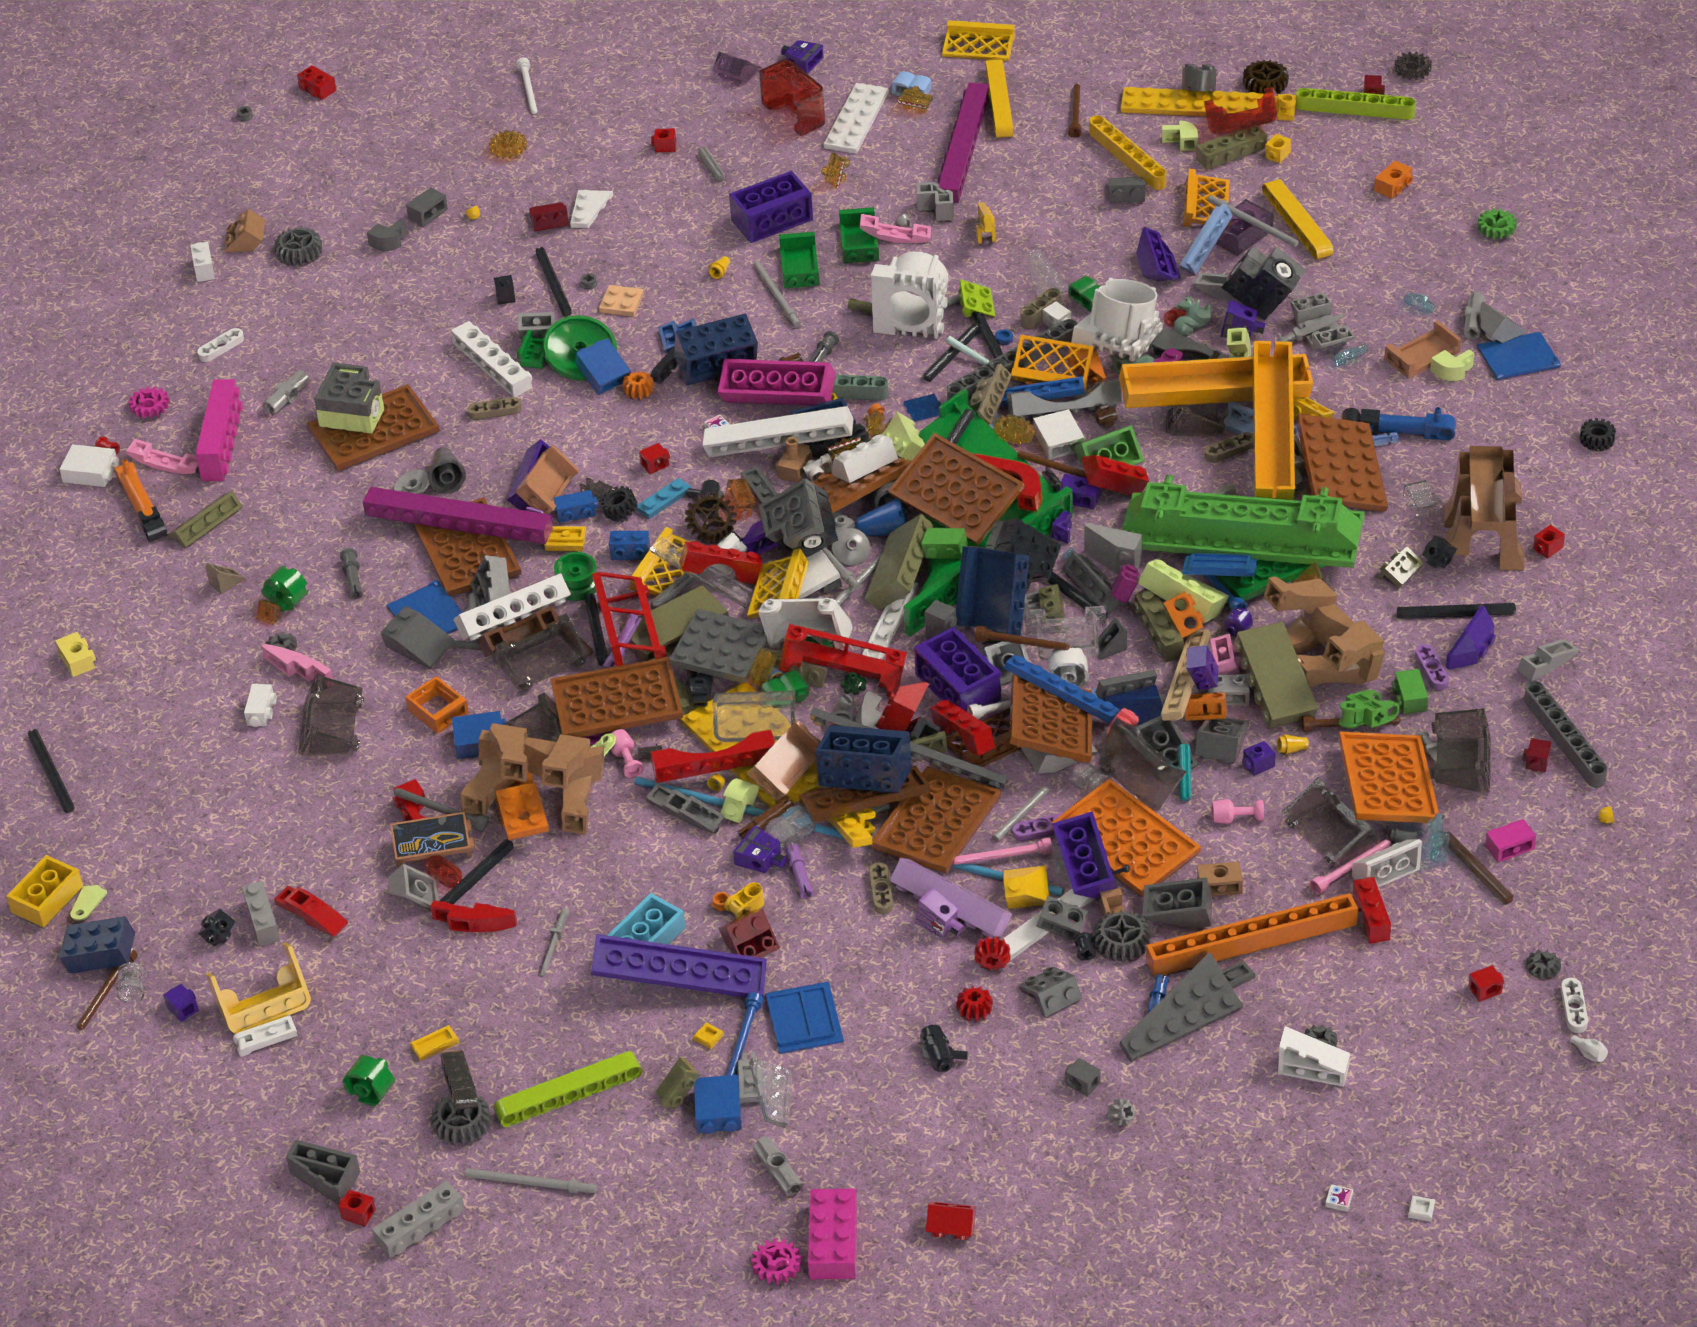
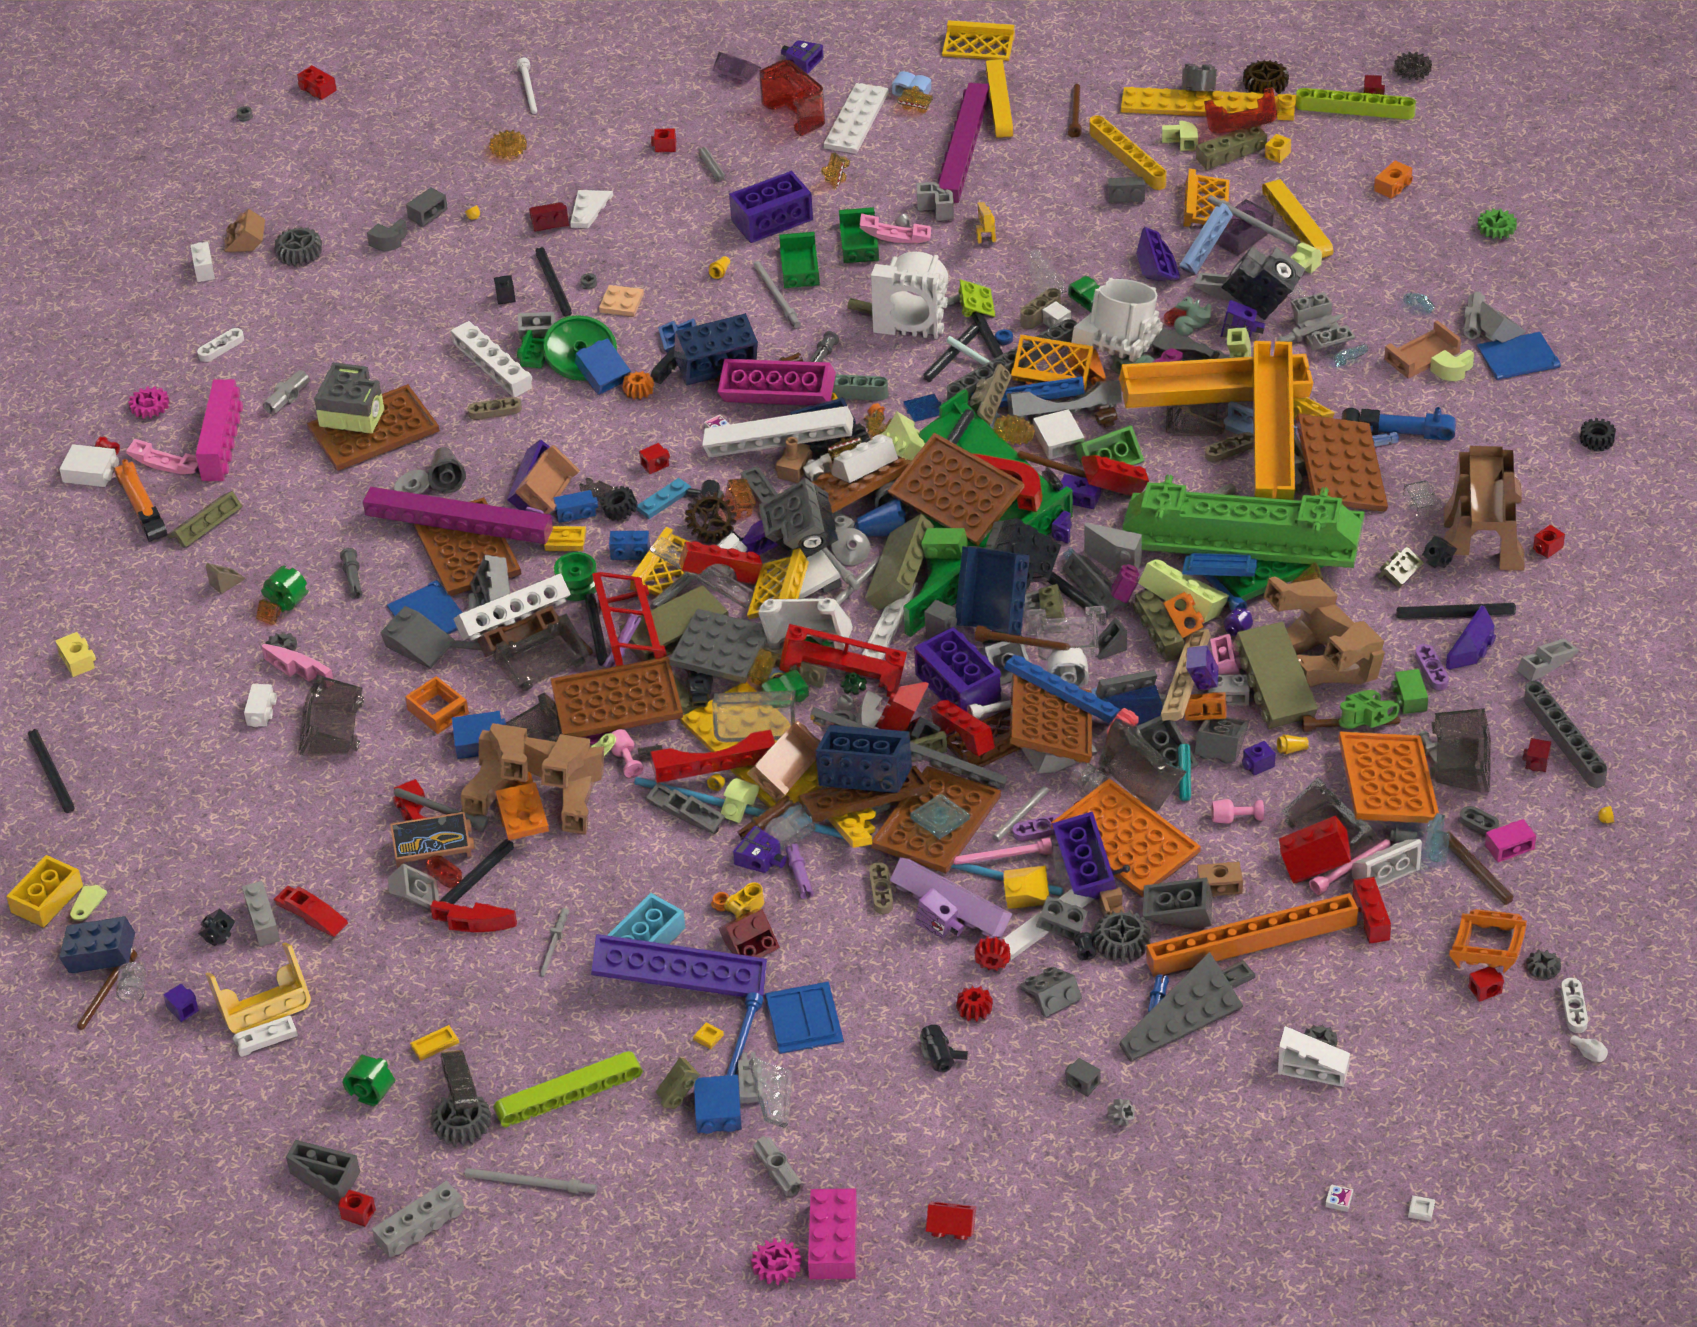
none -> clear light blue plate [911,794,970,839]
none -> red slope [1279,816,1351,884]
none -> yellowish green brick [1291,243,1322,273]
none -> orange wedge [1449,909,1527,974]
none -> dark grey plate [1460,806,1499,836]

